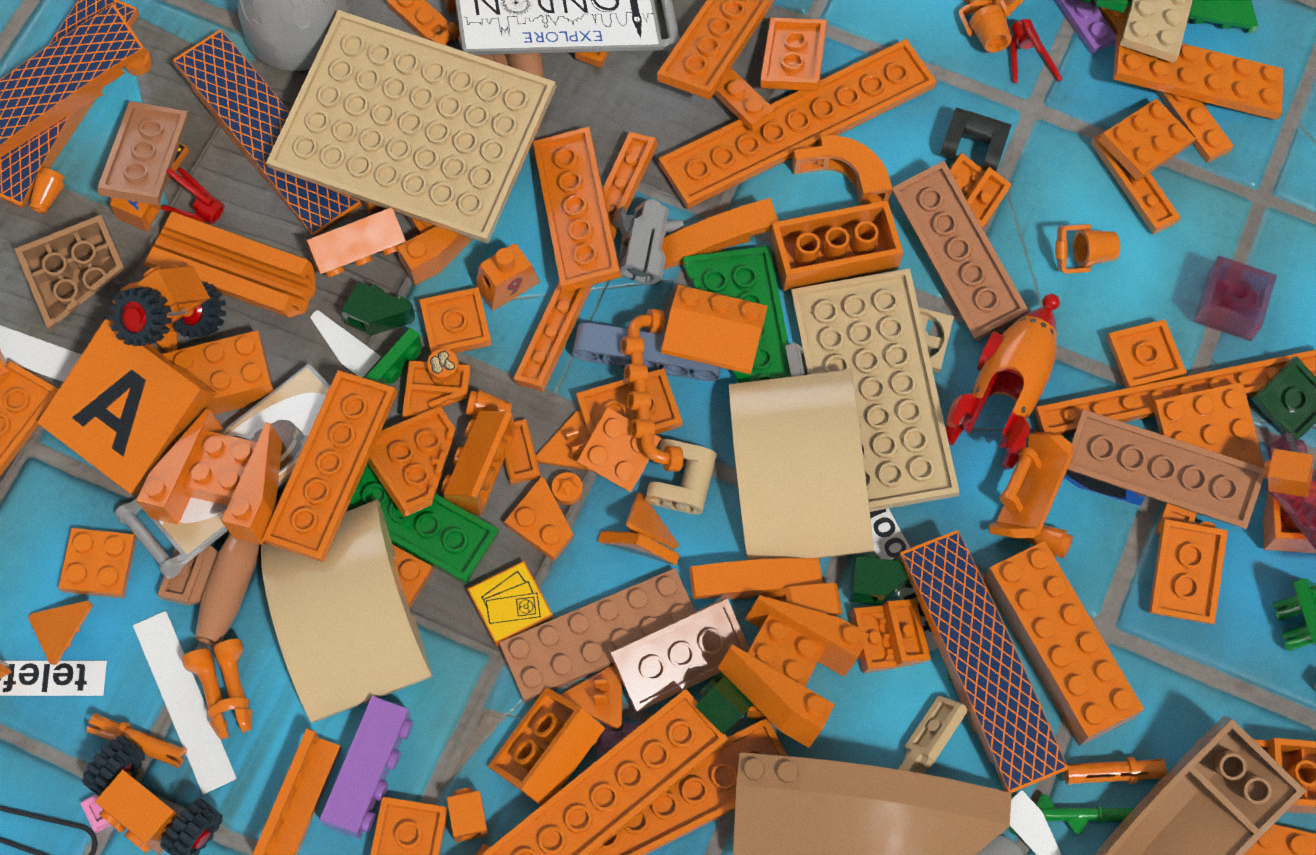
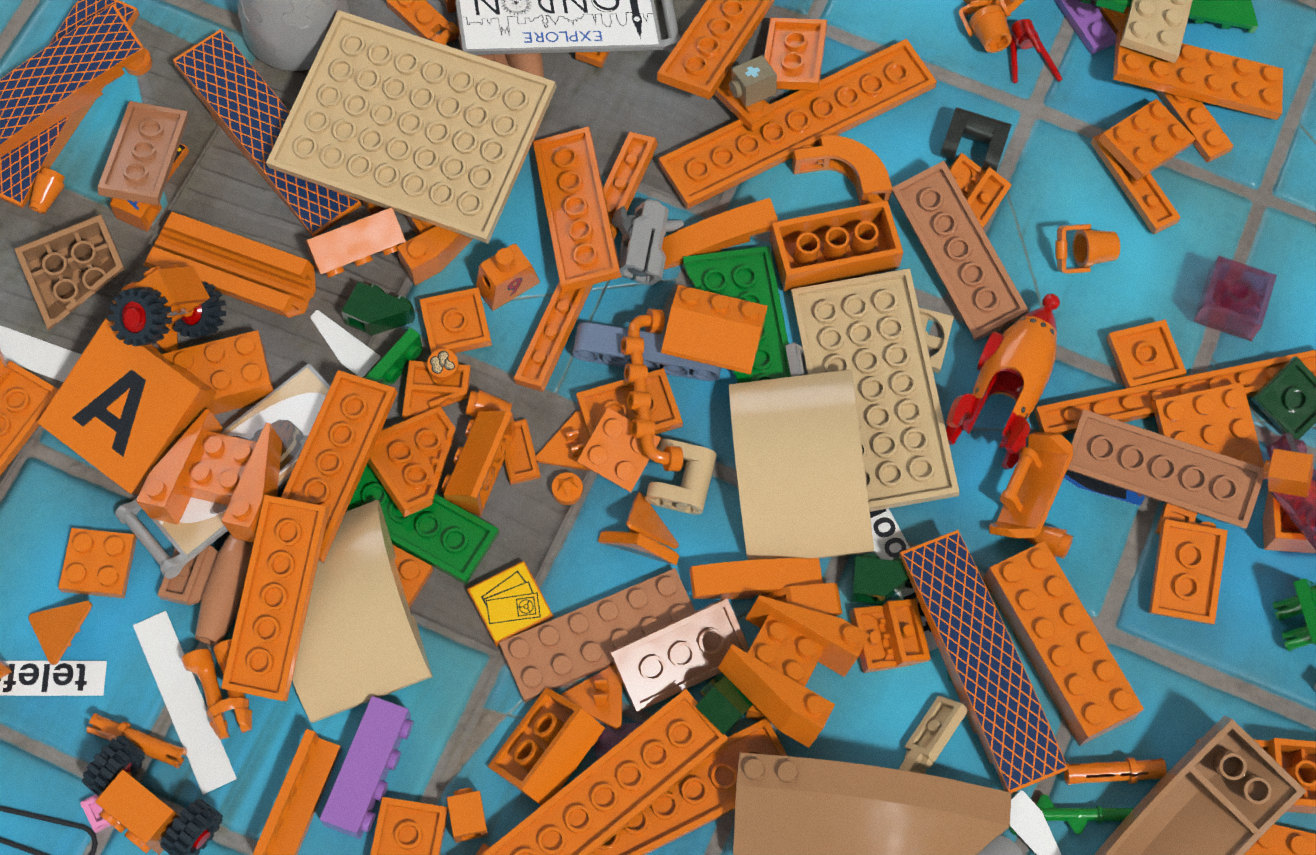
red plant [162,168,225,224] -> none
orange wing [504,477,574,562] -> none
none -> orange plate [221,495,330,702]
none -> dark tan brick [729,55,777,107]

